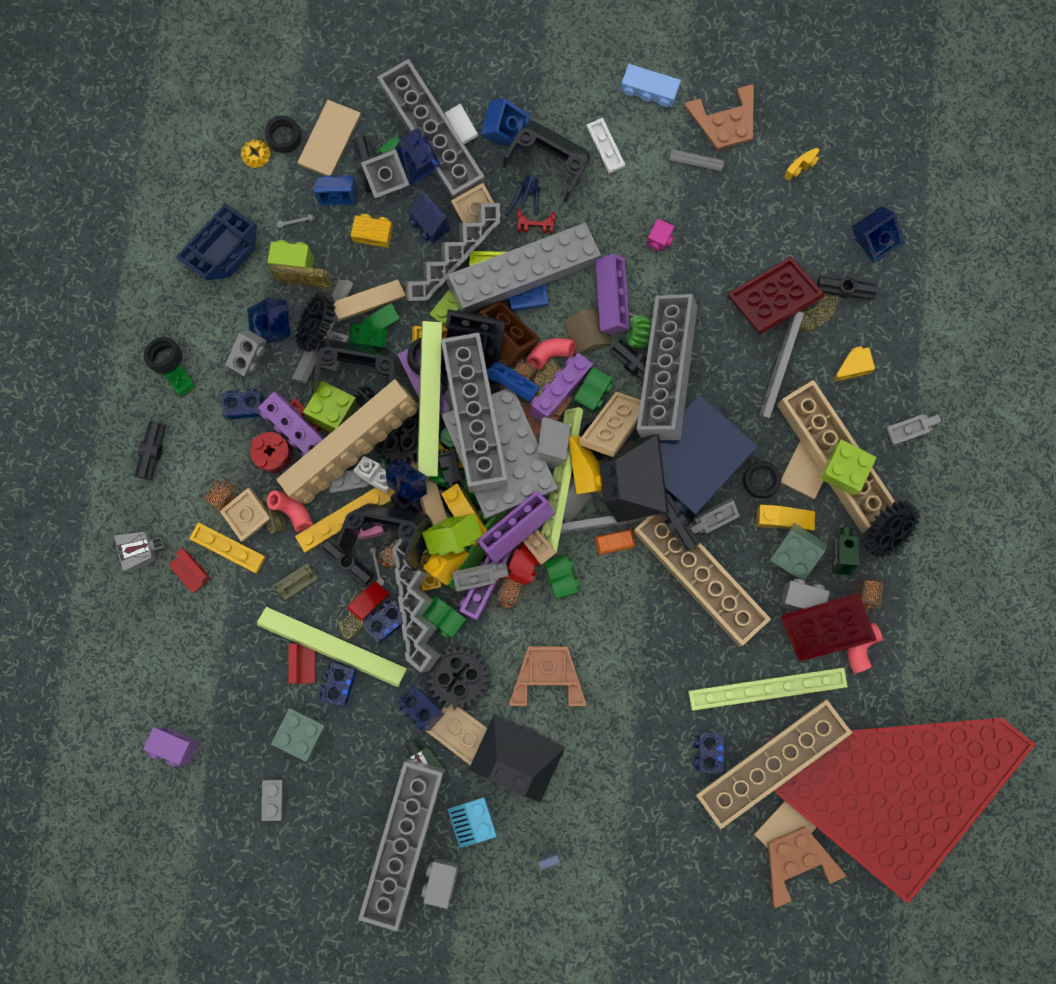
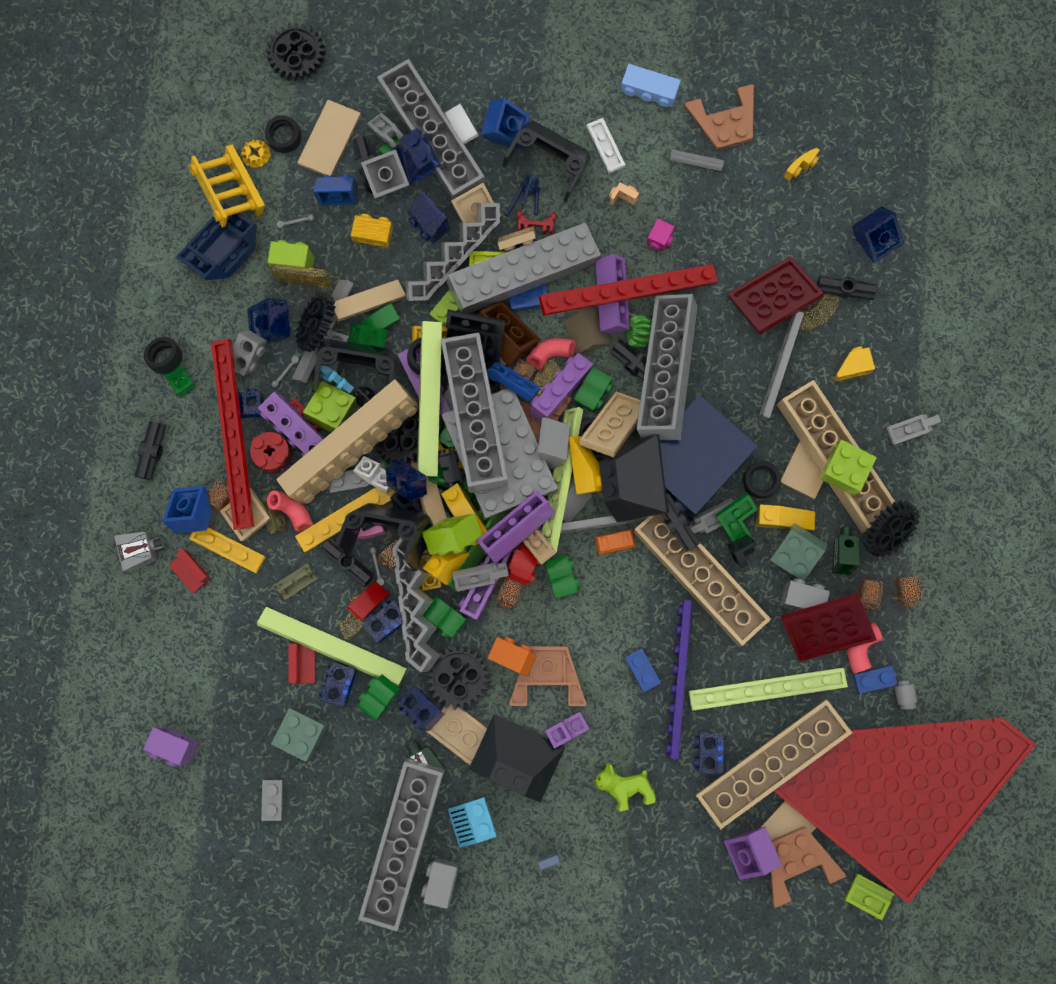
none -> blue slope [162,486,212,533]
none -> yellow fence [189,144,265,228]
none -> red plate [211,338,254,530]
none -> black gear [266,23,326,81]
none -> light grey hinge [271,356,299,388]
none -> medium azure hinge [319,365,354,394]
none -> green brick [357,674,400,722]
none -> light grey hinge [367,113,405,148]
none -> orange brick [487,636,537,677]
none -> tan plate [497,226,536,251]
none -> red plate [538,264,718,316]
none -> medium lavender slope [545,711,590,748]
none -> lime animal [594,763,655,812]
none -> light nougat bracket [609,182,639,206]
none -> blue plate [625,649,661,692]
none -> dark purple plate [666,600,692,760]
none -> green plate [715,493,758,542]
none -> medium lavender brick [724,827,782,880]
none -> black panel [727,535,756,568]
none -> lime plate [844,873,895,920]
none -> blue plate [853,666,898,694]
none -> light grey brick [894,680,917,710]
none -> clear orange brick [895,577,923,606]

